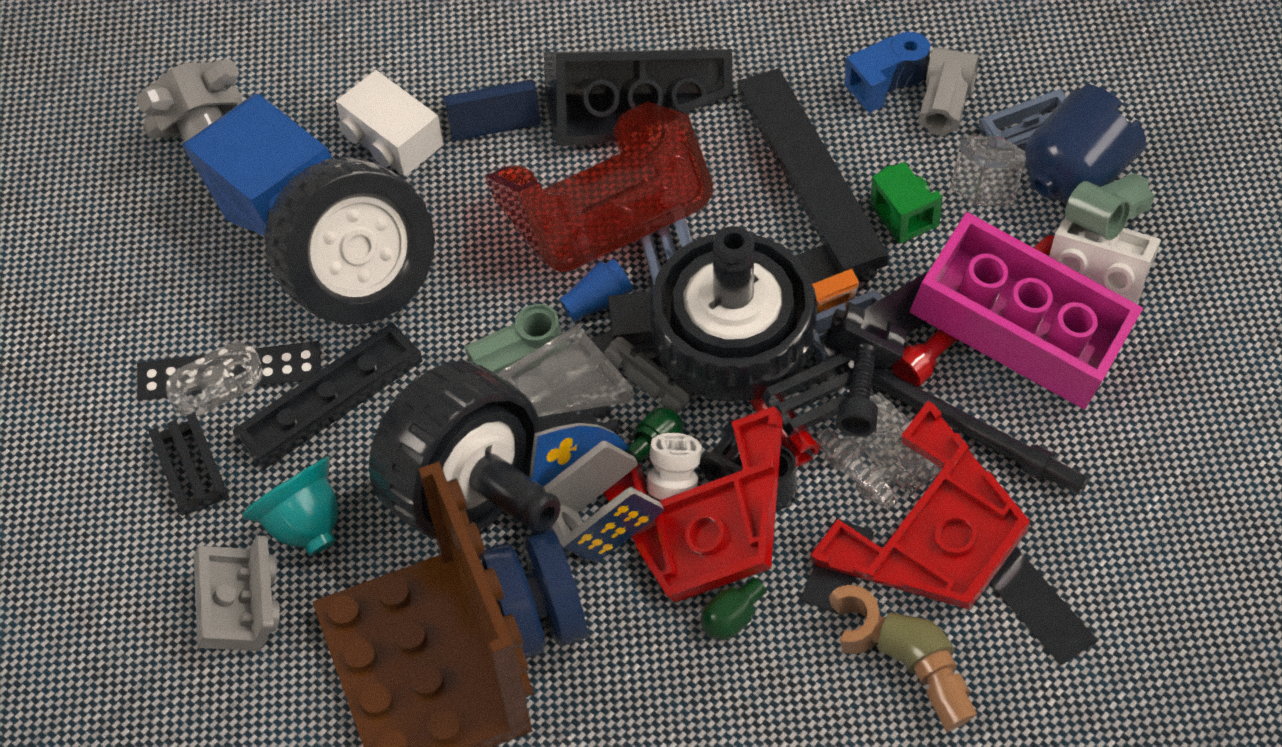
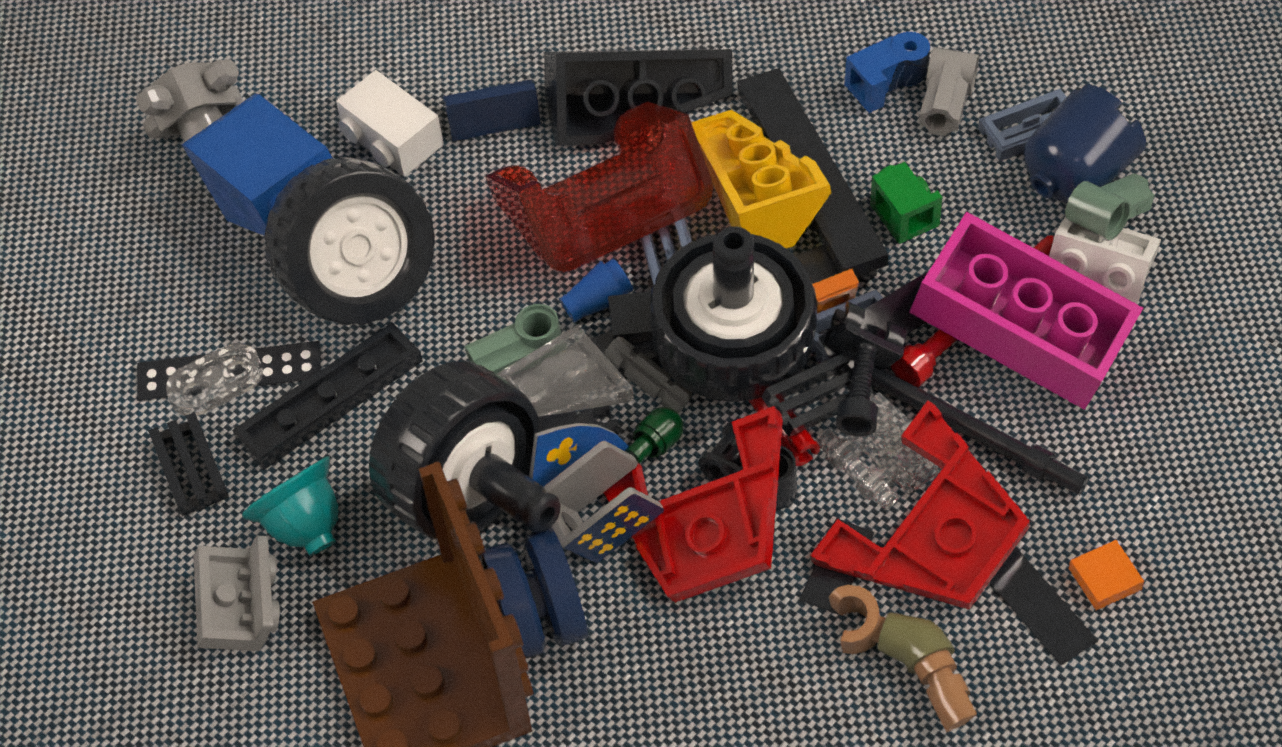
white wheel [646,433,702,500] -> none
dark green cylinder [701,577,767,641] -> none
clear panel [950,135,1026,206] -> none
none -> yellow wedge [689,109,831,249]
none -> orange tile [1069,540,1144,611]

